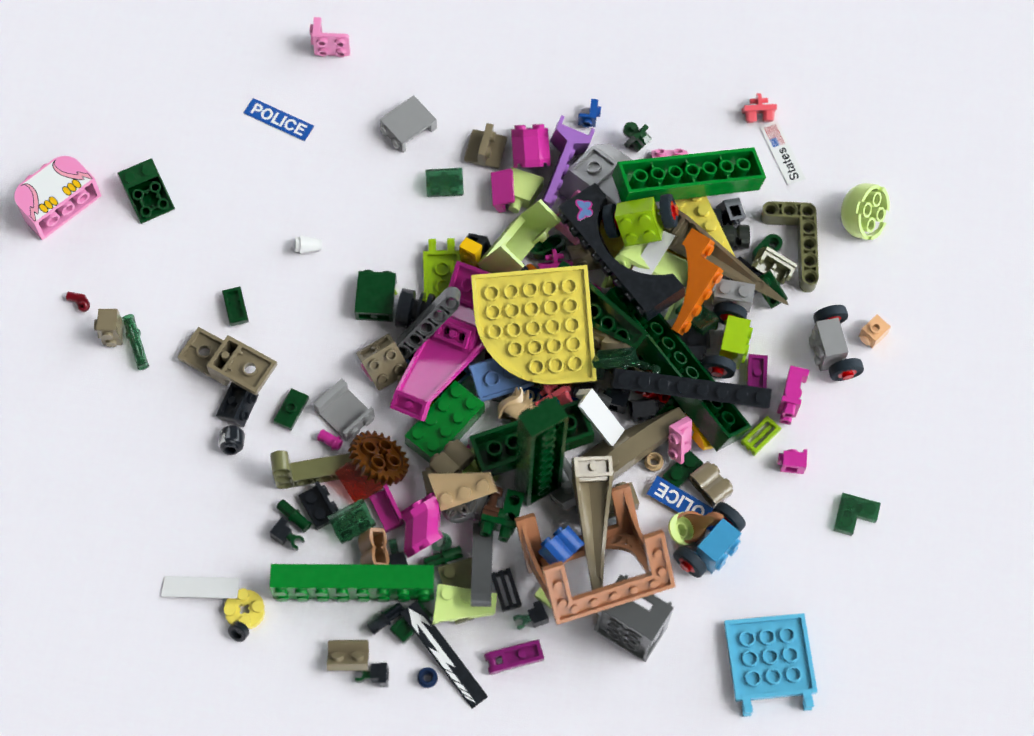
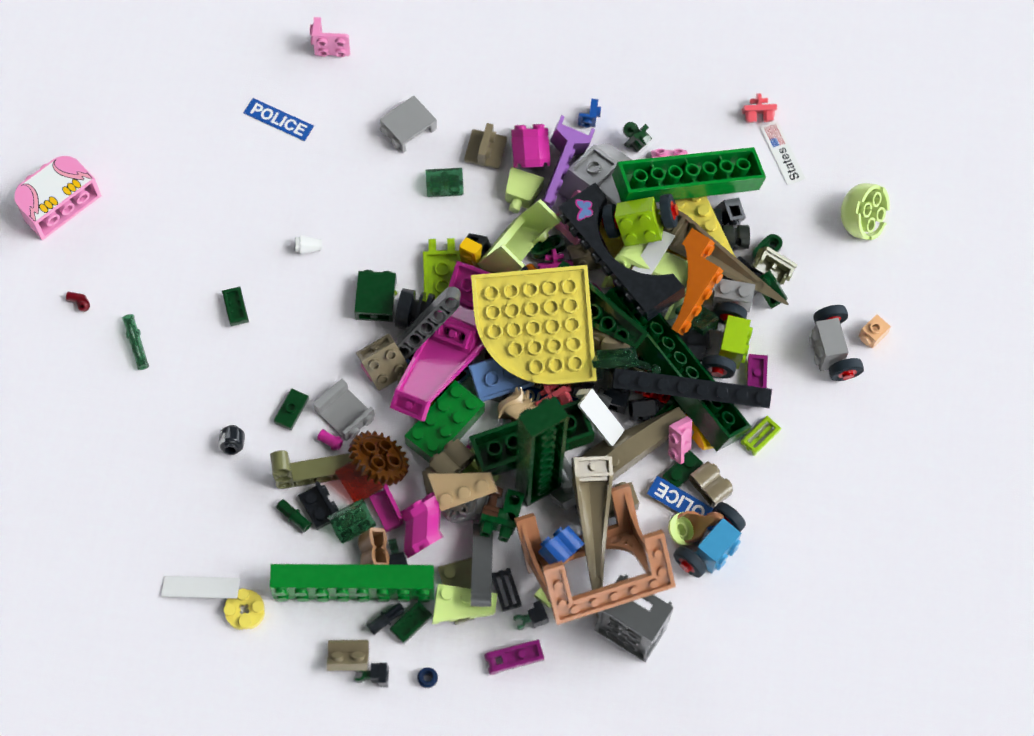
dark tan brick [94,309,124,347] -> none
dark green slope [117,158,175,224] -> none
dark tan bracket [177,327,278,396] -> none
black bracket [216,382,259,427] -> none
black tile [228,621,249,642] -> none
black piece [270,517,305,551] -> none
black sticker [400,601,488,709] -> none
dark green axle [423,545,463,567] -> none
clear green piece [432,532,452,552] -> none
dark pink panel [491,168,515,213] -> none
tan plate [644,452,664,471] -> none
medium azure plate [724,613,818,717] -> none
olive beam [760,201,819,293] -> none
dark pink hips [777,365,809,425] -> none
dark pink brick [777,449,808,474] -> none
clear green plate [833,493,881,536] -> none

